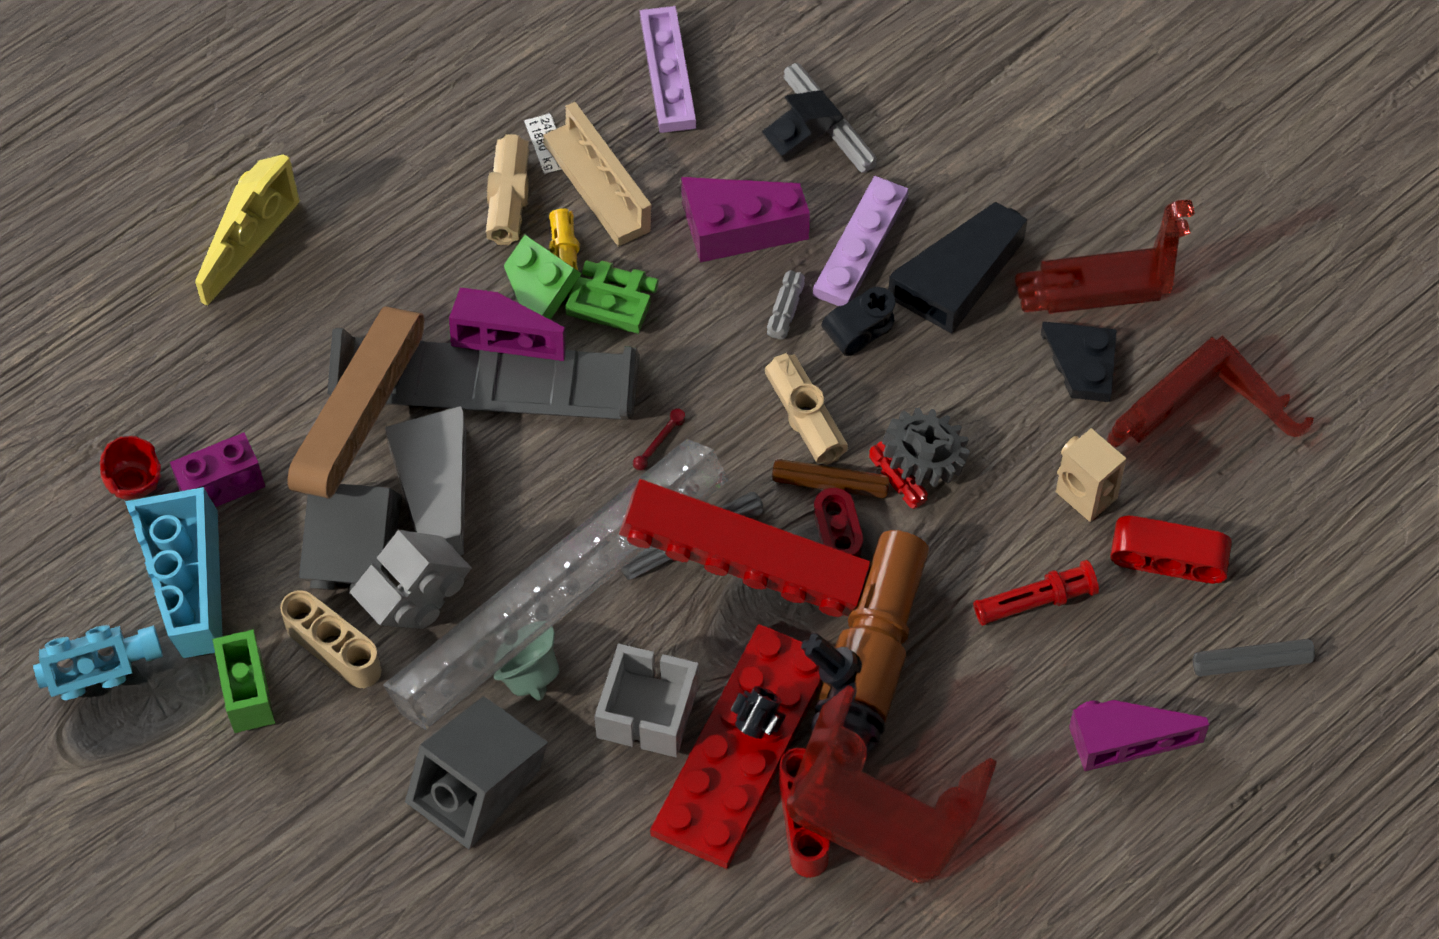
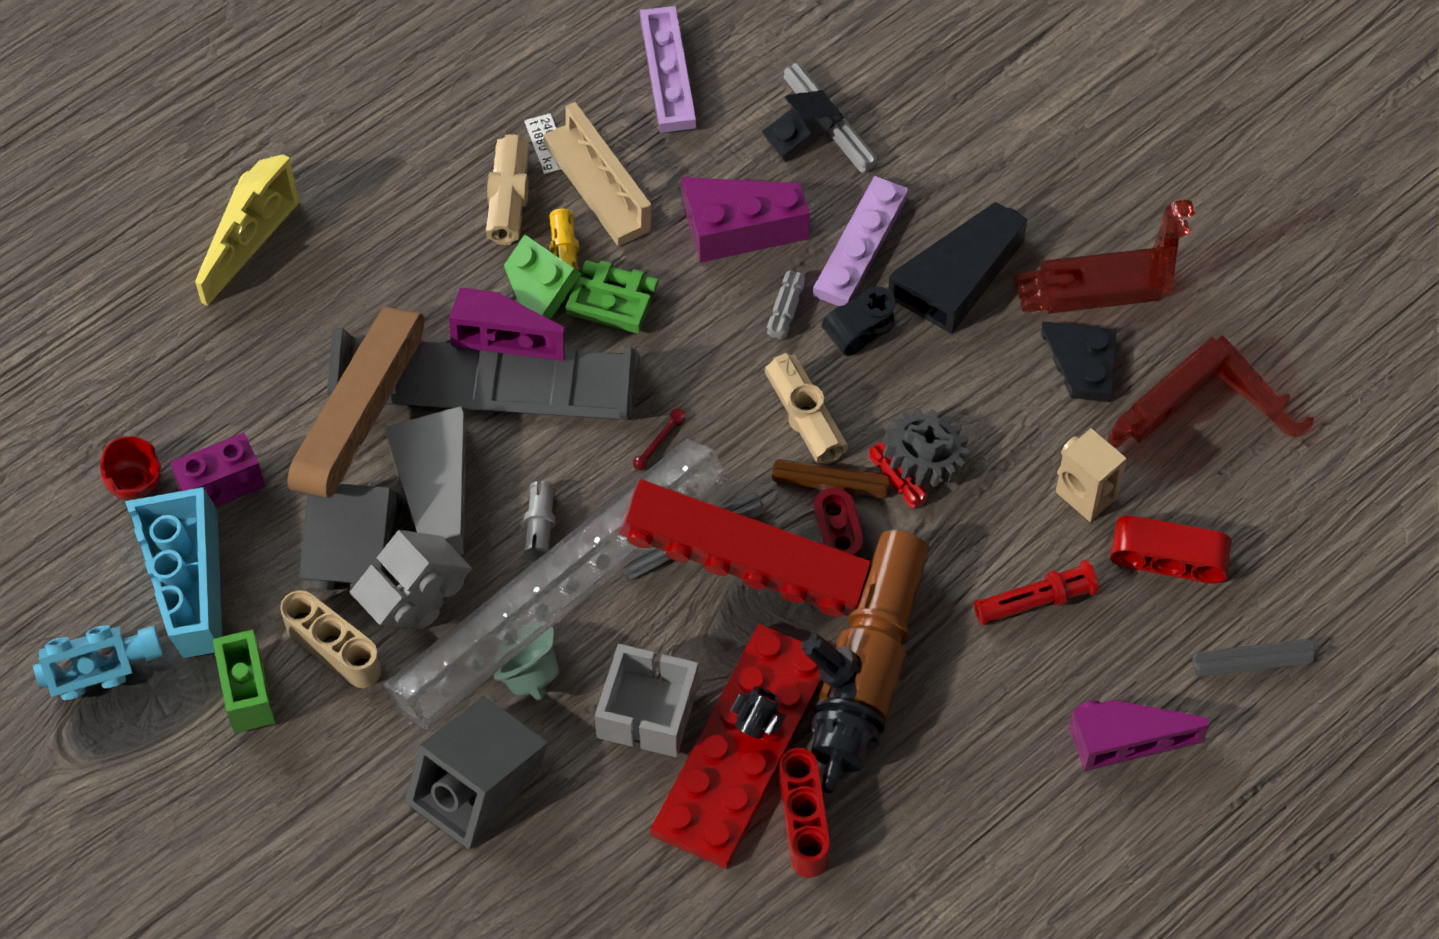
clear red windscreen [787,685,997,884] -> none
none -> light grey pin [523,481,556,562]

